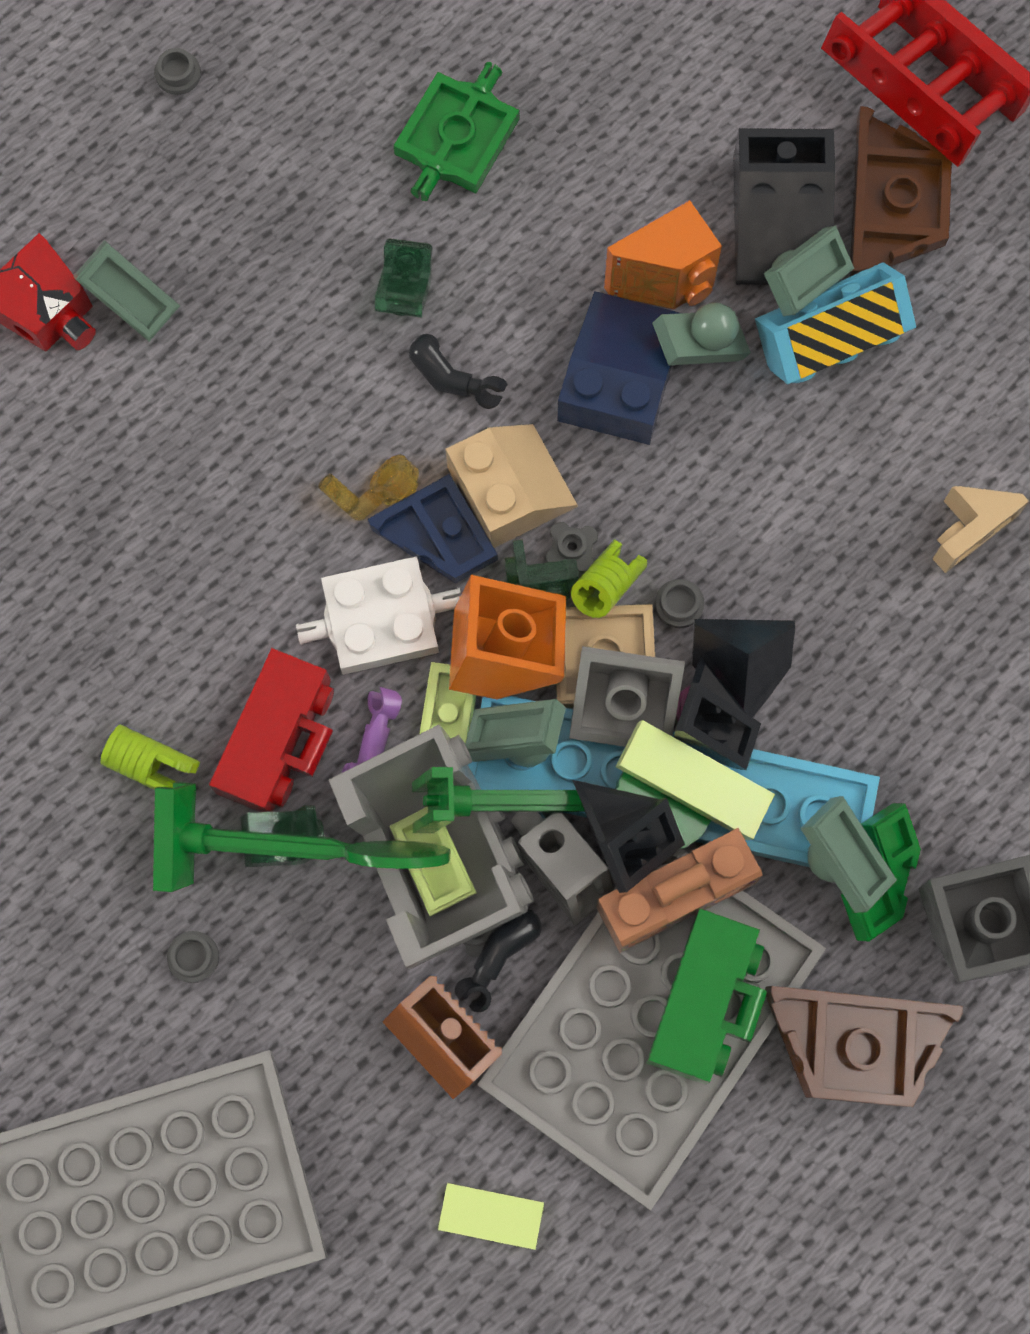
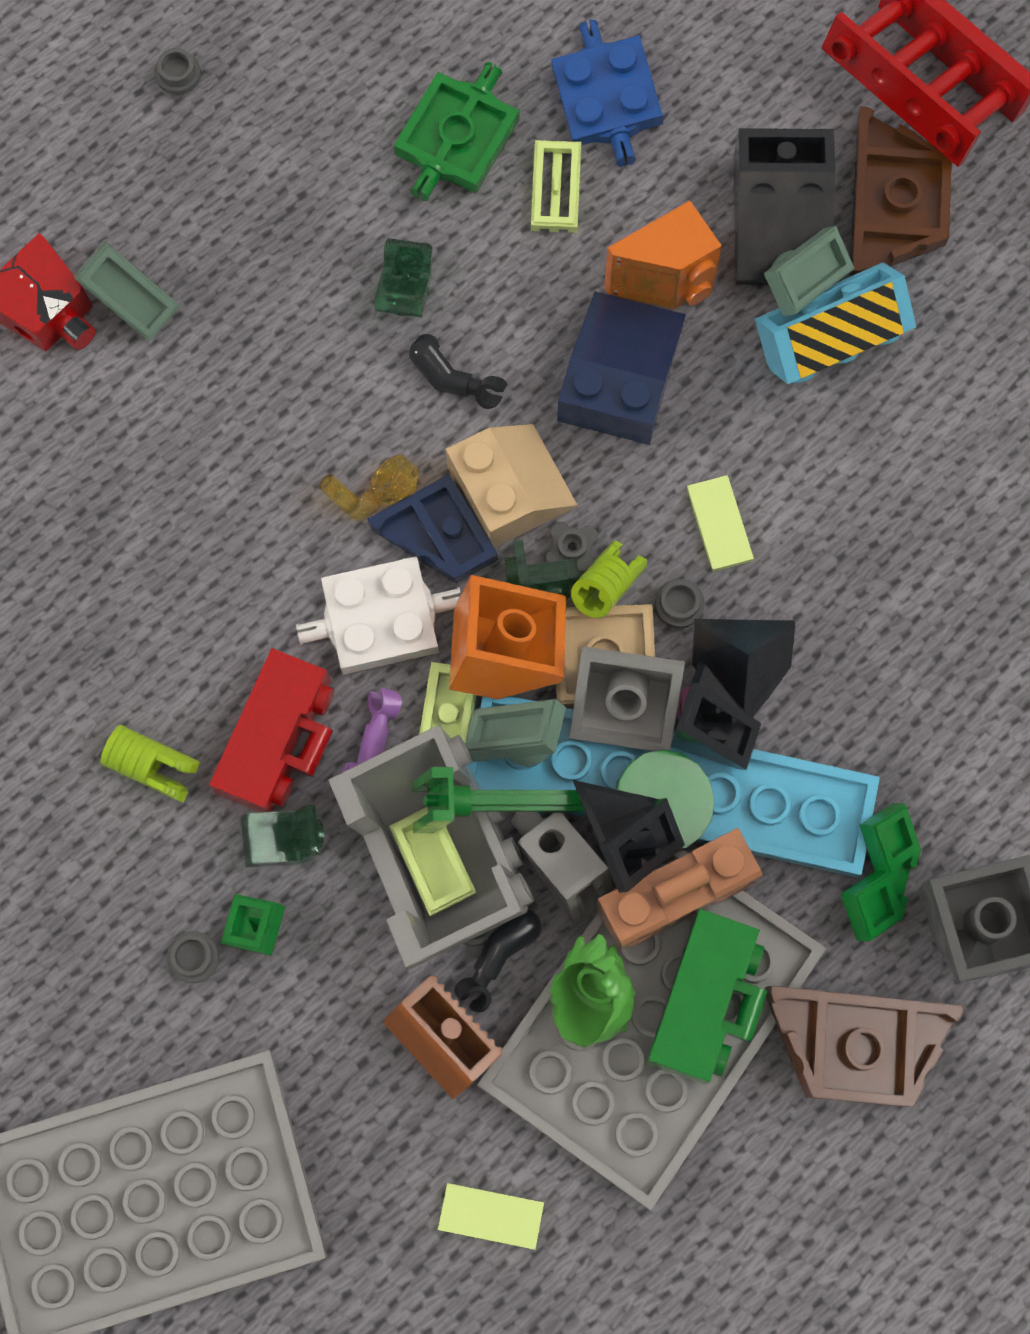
green piece [153,782,451,892] -> none
yellowish green tile [615,720,775,841] -> none
sand green tile [652,302,751,366] -> none
sand green tile [800,796,897,913] -> none
tan slope [933,486,1029,573] -> none
none -> green tile [221,894,286,956]
none -> yellowish green tile [531,140,581,233]
none -> bright green hair [549,934,636,1048]
none -> blue plate [551,19,663,167]
none -> yellowish green piece [686,475,754,572]

